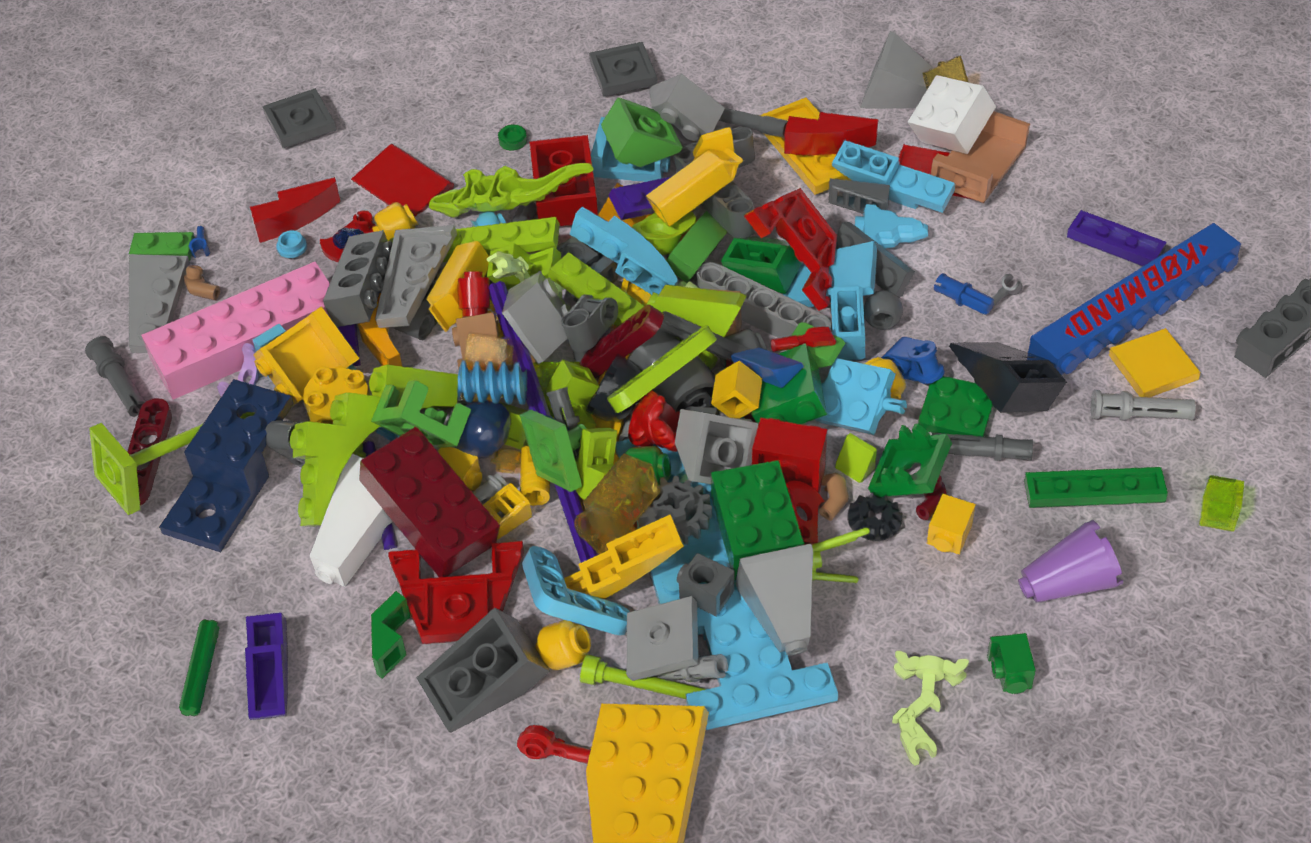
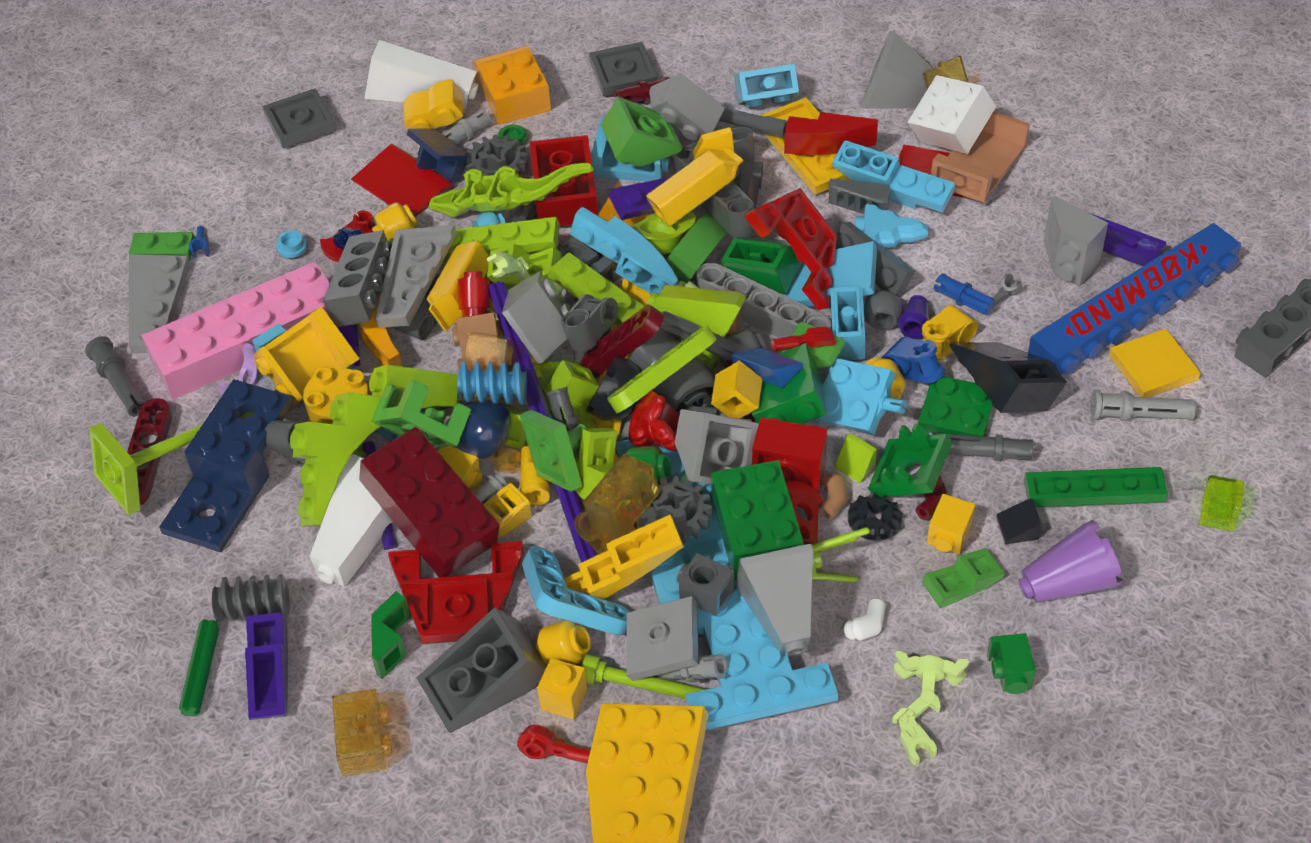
medium nougat arm [184,265,220,300] -> none
red slope [250,177,341,243] -> none
none -> dark grey piece [211,574,290,622]
none -> clear yellow brick [332,688,392,777]
none -> white slope [364,40,479,109]
none -> yellow brick [403,79,463,130]
none -> dark blue panel [406,129,468,182]
none -> light grey pin [442,108,492,145]
none -> dark grey gear [465,134,529,176]
none -> light orange brick [472,45,551,125]
none -> yellow brick [537,658,588,720]
none -> dark red pin [614,77,670,104]
none -> dark grey piece [733,161,763,209]
none -> medium azure brick [734,64,799,108]
none -> white arm [844,599,886,640]
none -> dark purple cone [898,295,929,339]
none -> yellow piece [922,305,978,361]
none -> bright green slope [922,548,1005,608]
none -> black slope [996,499,1041,545]
none -> light grey slope [1044,196,1108,287]

